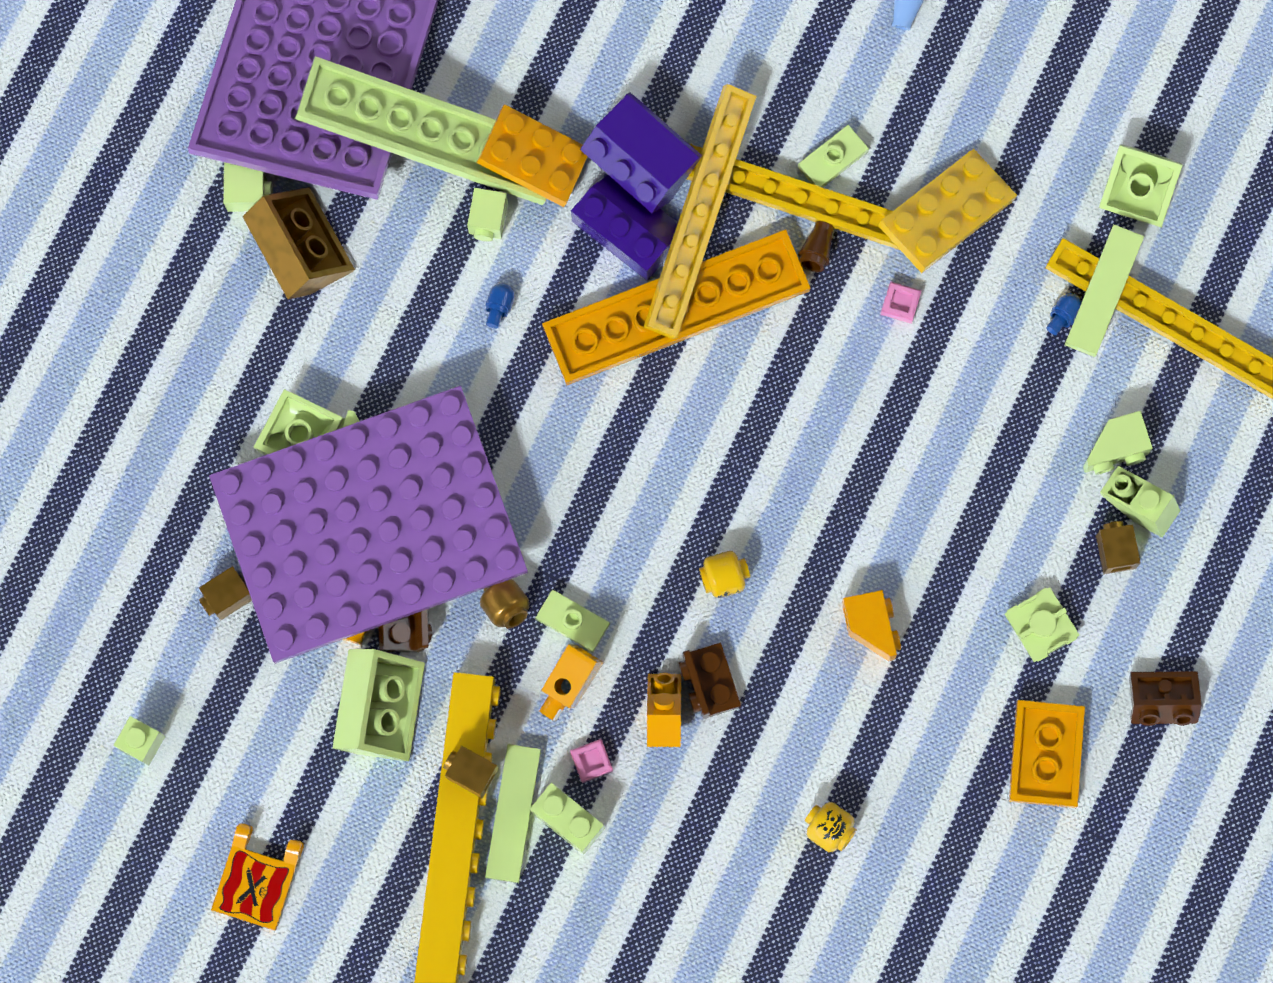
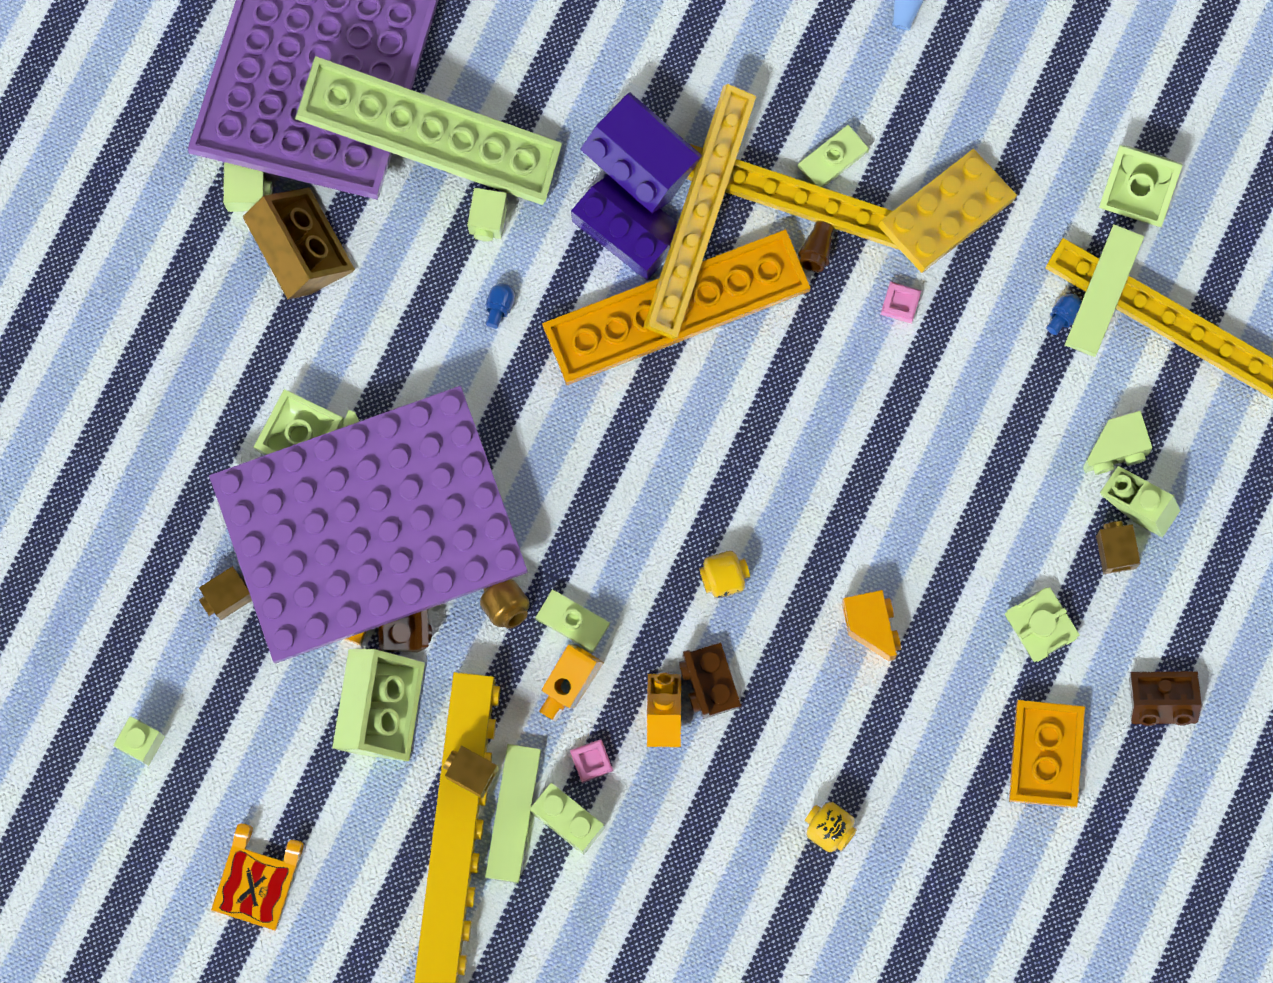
light orange plate [476,104,588,207] -> none

